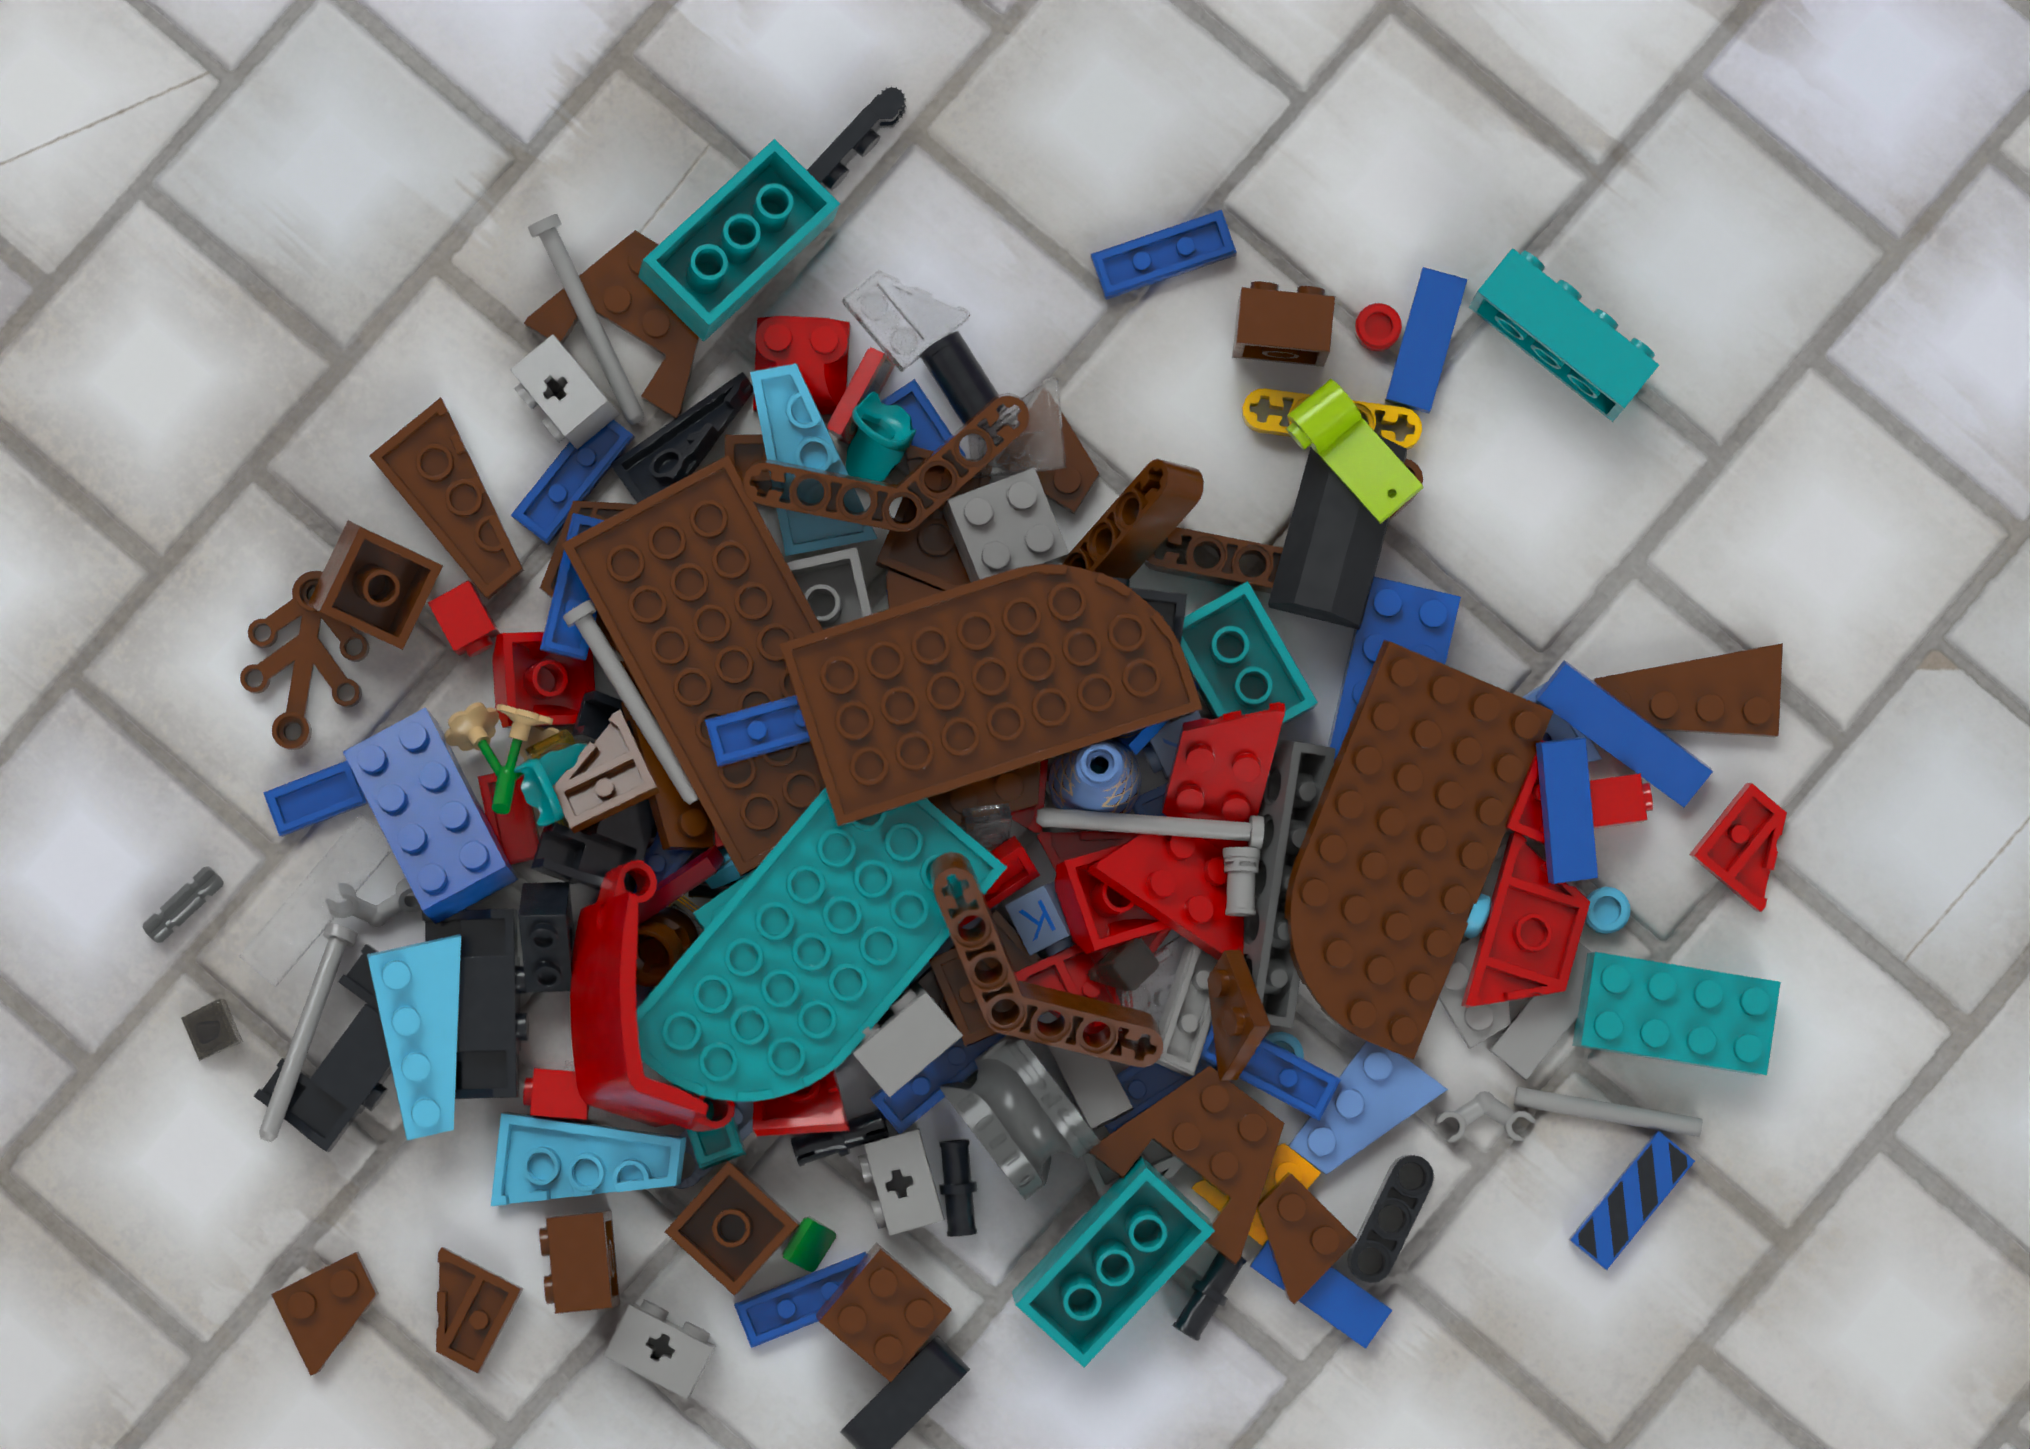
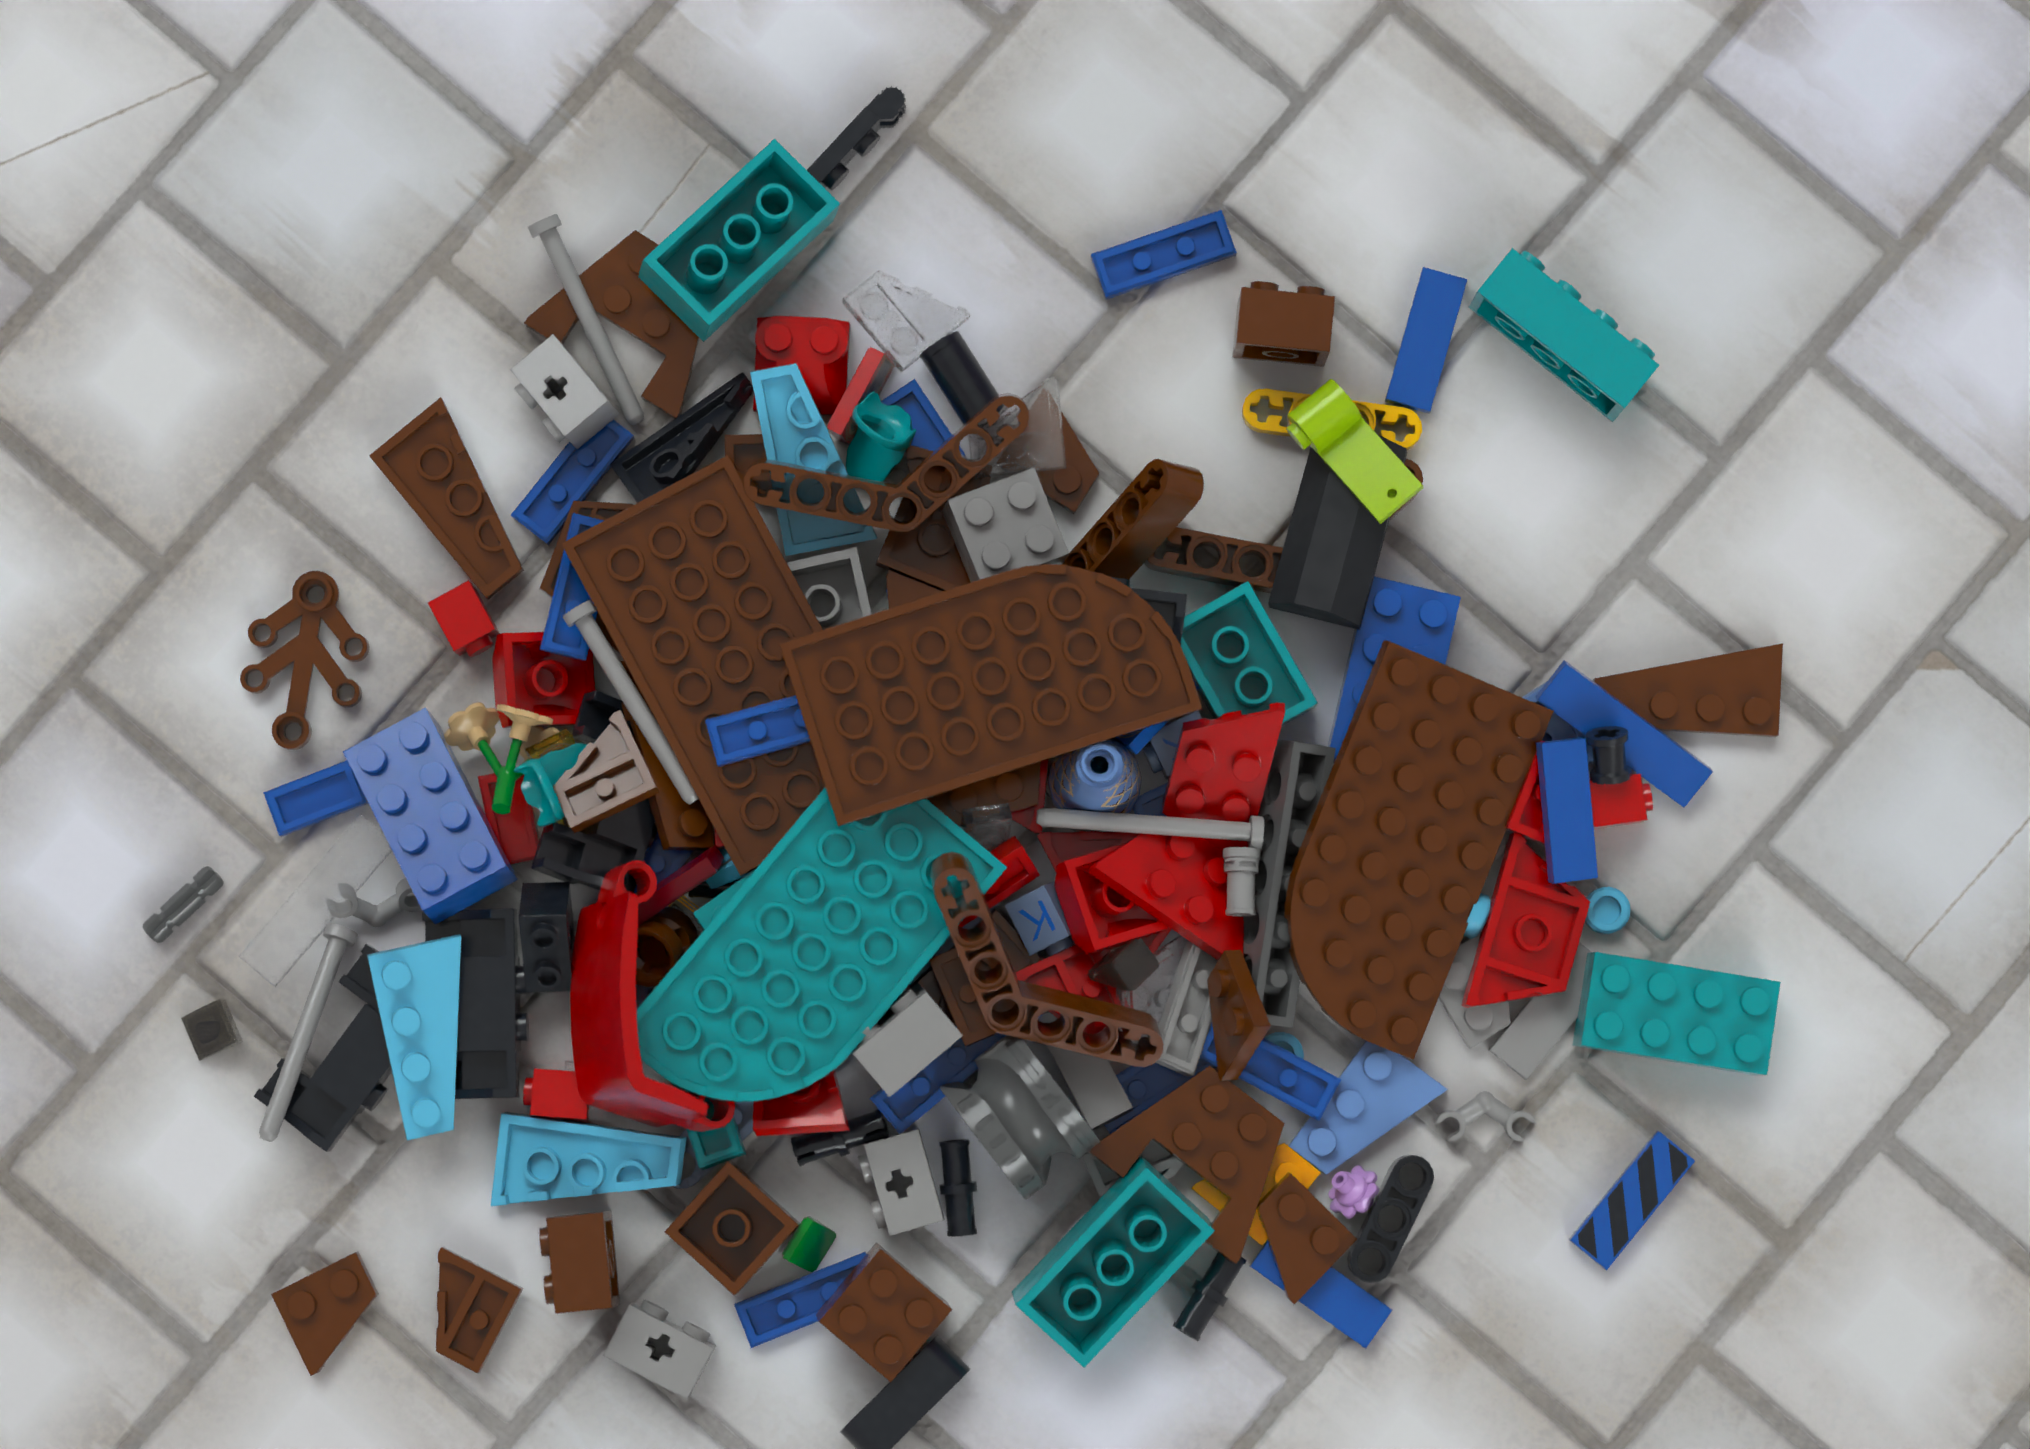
reddish brown brick [308,520,443,650] -> none
red tile [1354,303,1402,351] -> none
light grey bar [1514,1087,1703,1137] -> none
red wing [1689,783,1787,912] -> none
none -> lavender plant [1328,1165,1379,1219]
none -> black bush [1586,726,1632,784]

